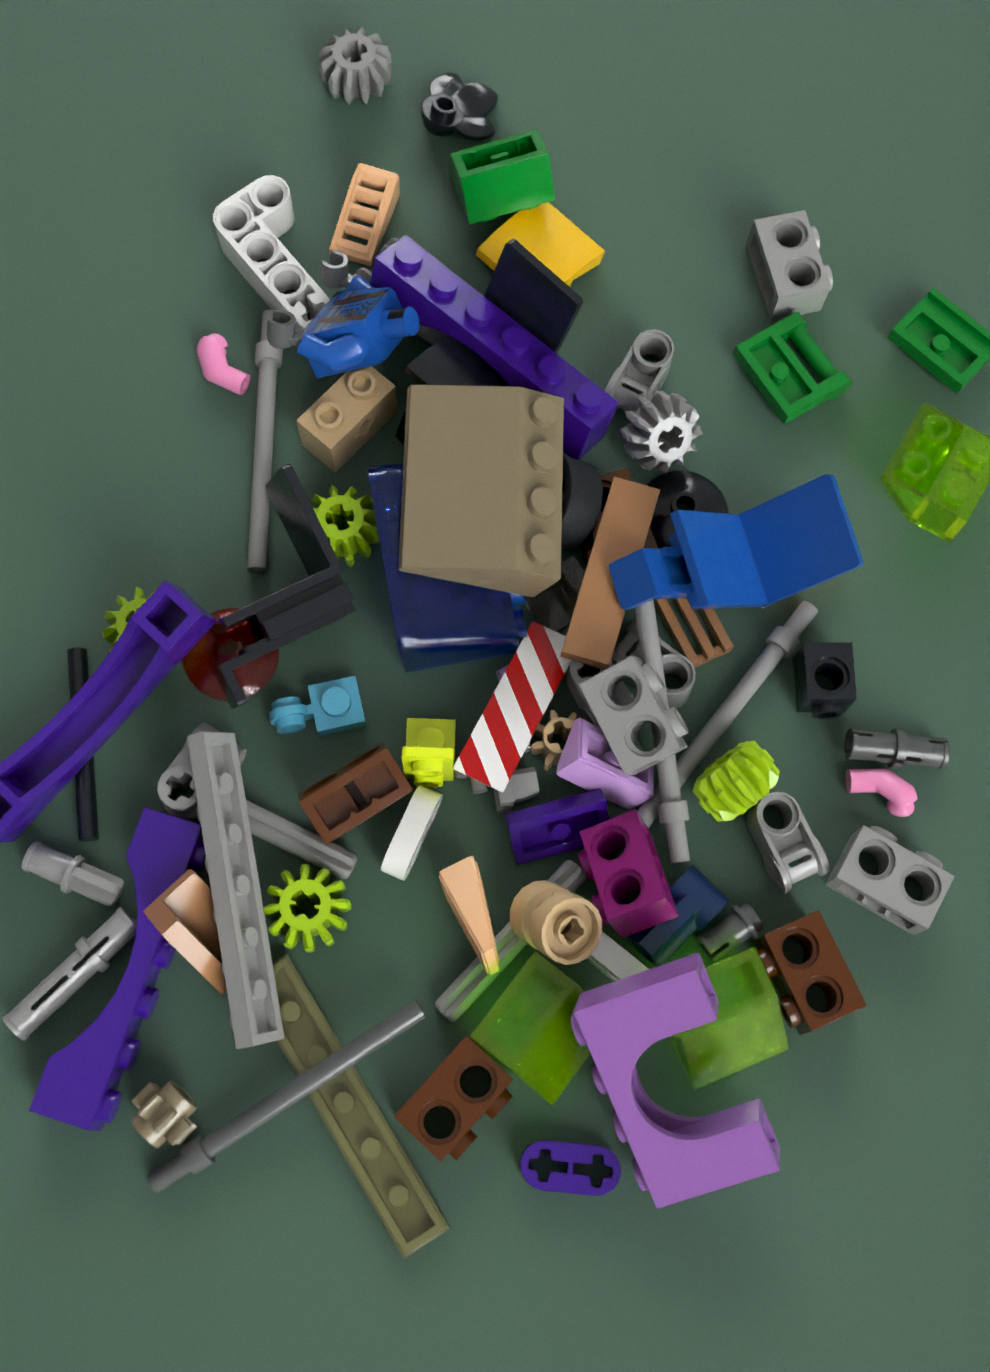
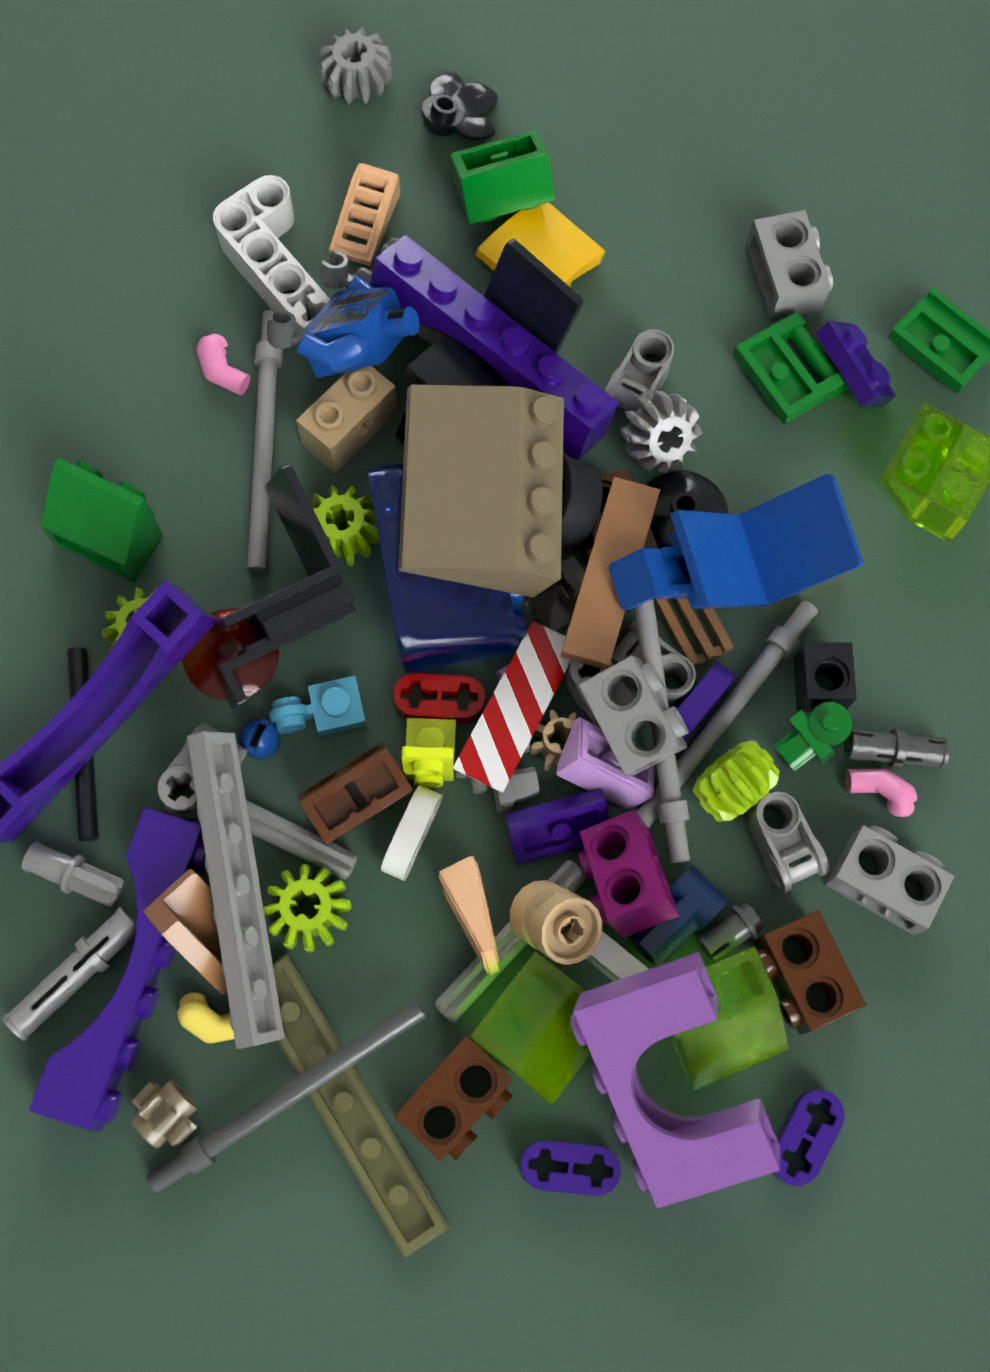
none -> green slope [40,457,163,583]
none -> light yellow arm [177,992,234,1044]
none -> blue hinge [240,718,281,760]
none -> red beam [393,673,486,724]
none -> dark purple beam [677,661,737,741]
none -> dark purple beam [772,1090,845,1186]
none -> green hips [774,702,852,772]
none -> dark purple plate [815,321,897,407]

